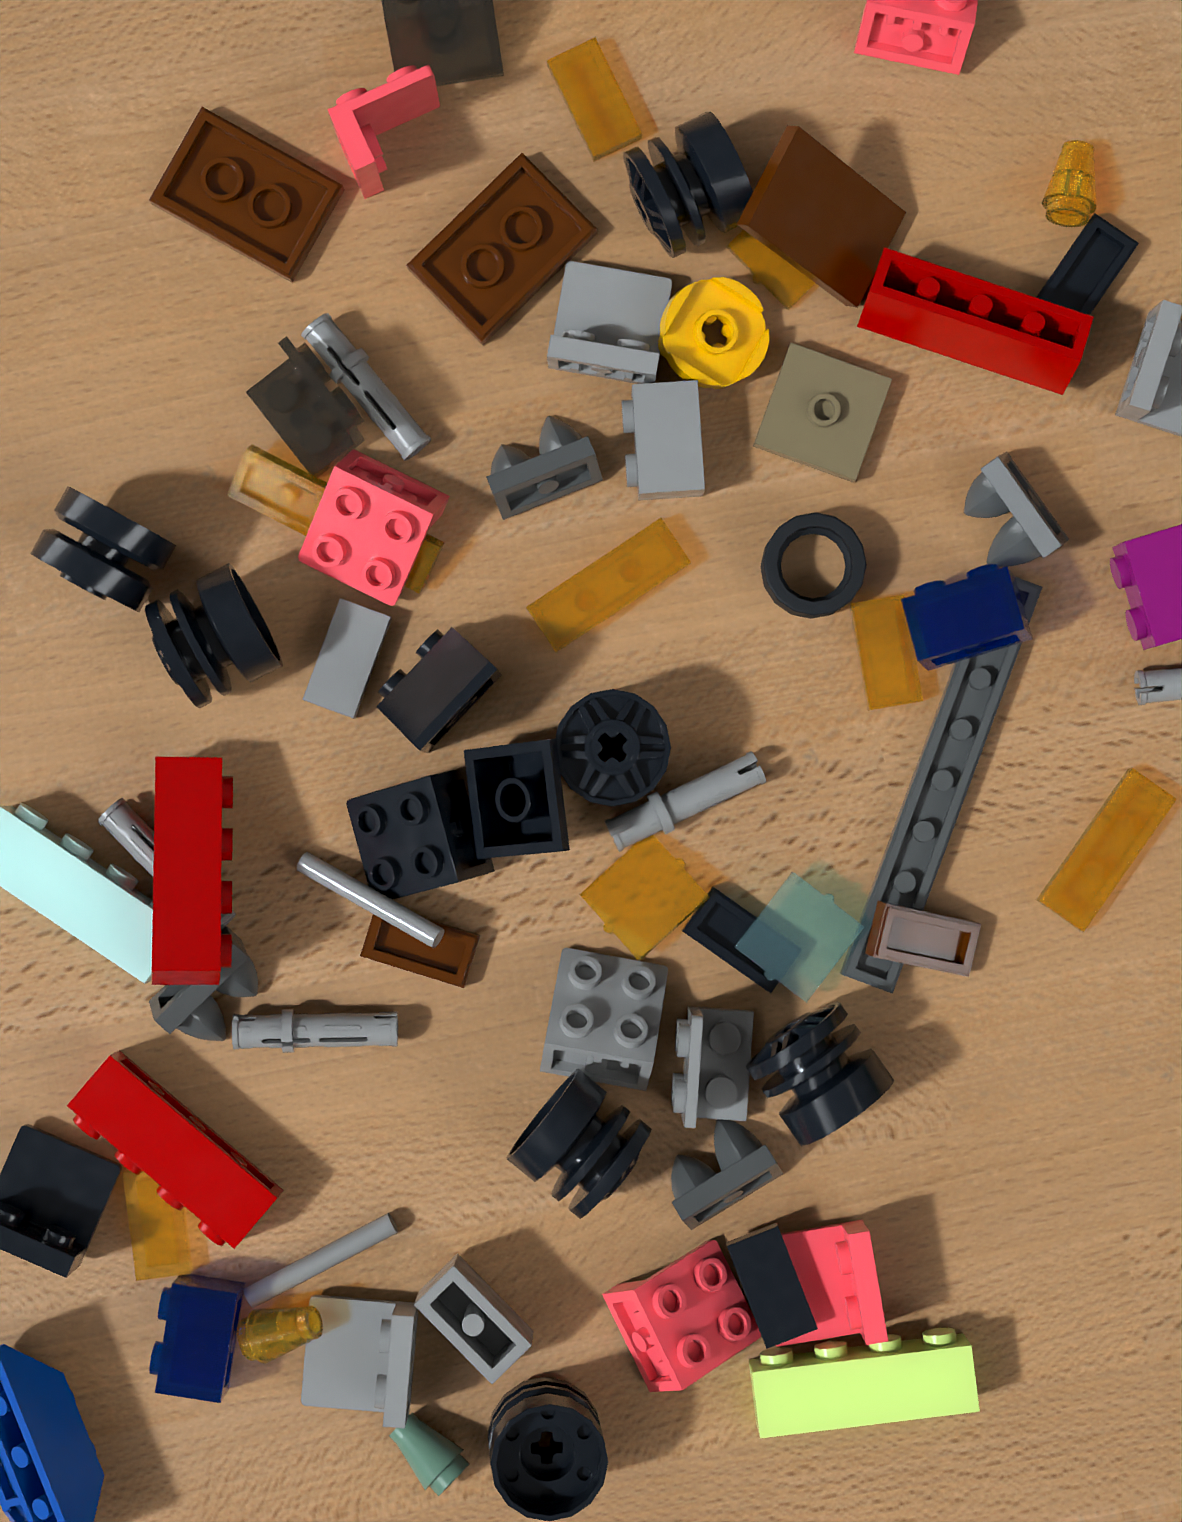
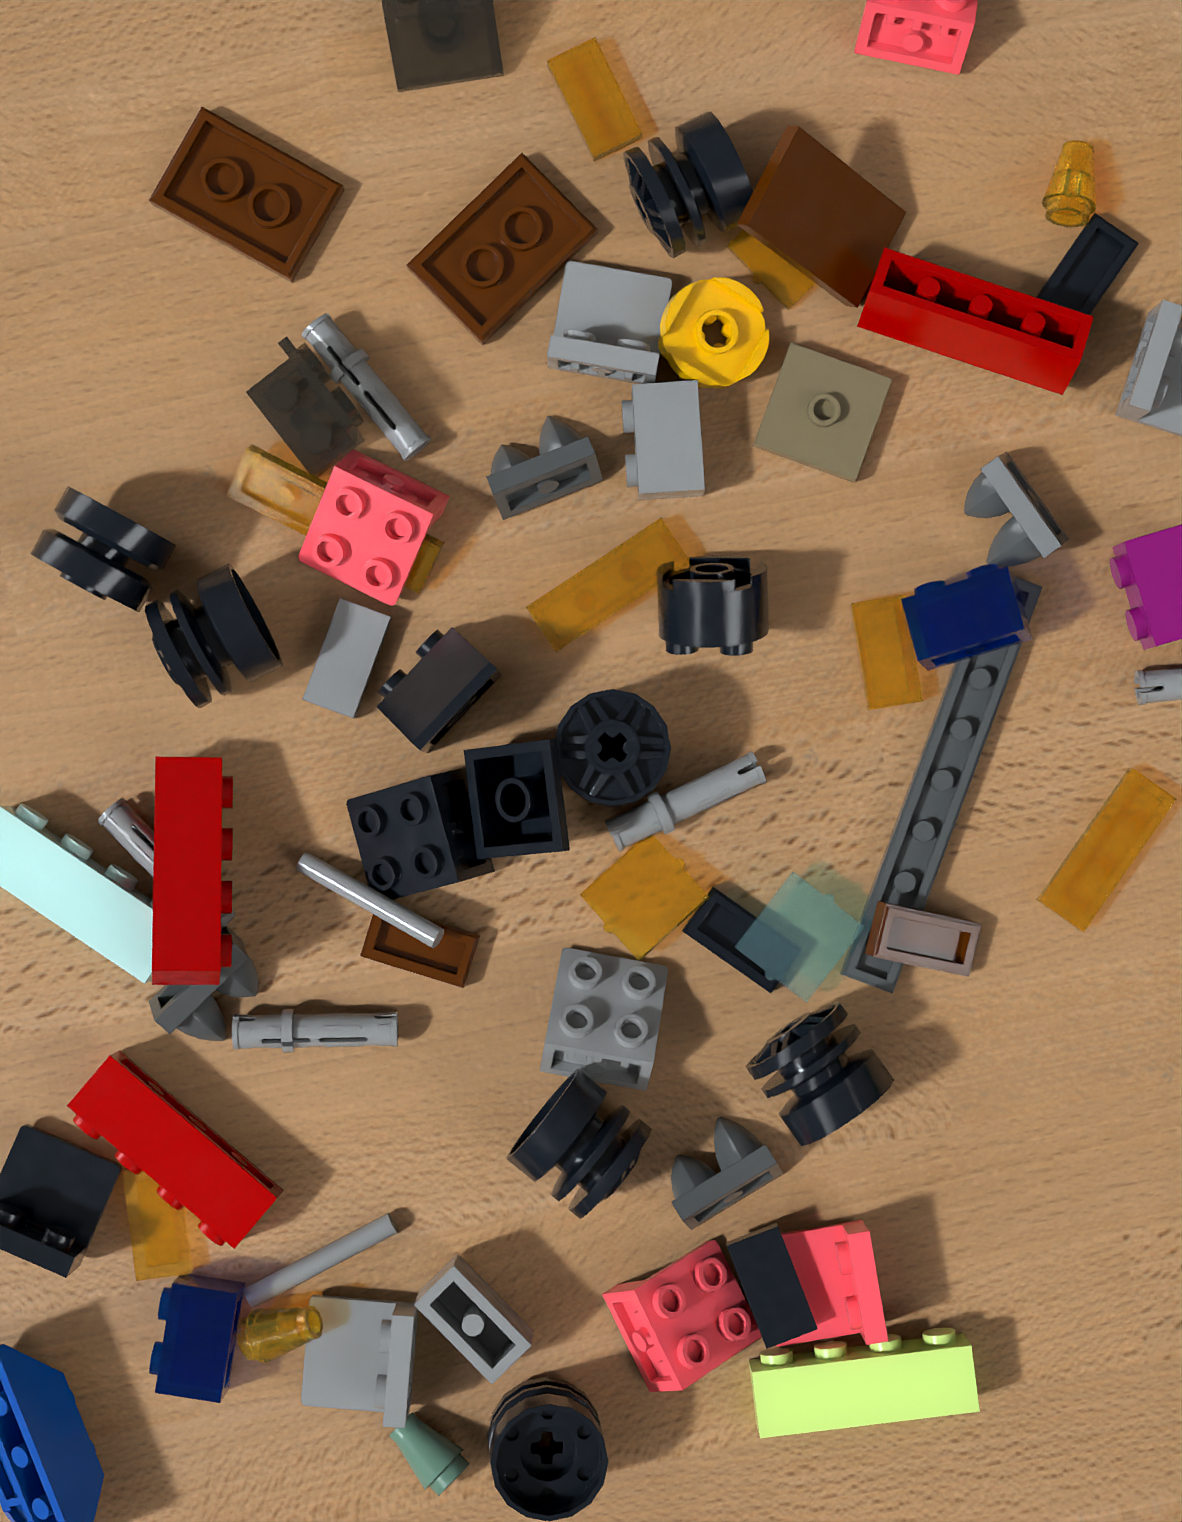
coral bracket [327,65,440,199] -> none
light grey bracket [671,1006,754,1128] -> none
black tyre [760,512,867,619] -> none
none -> black brick [656,555,769,656]

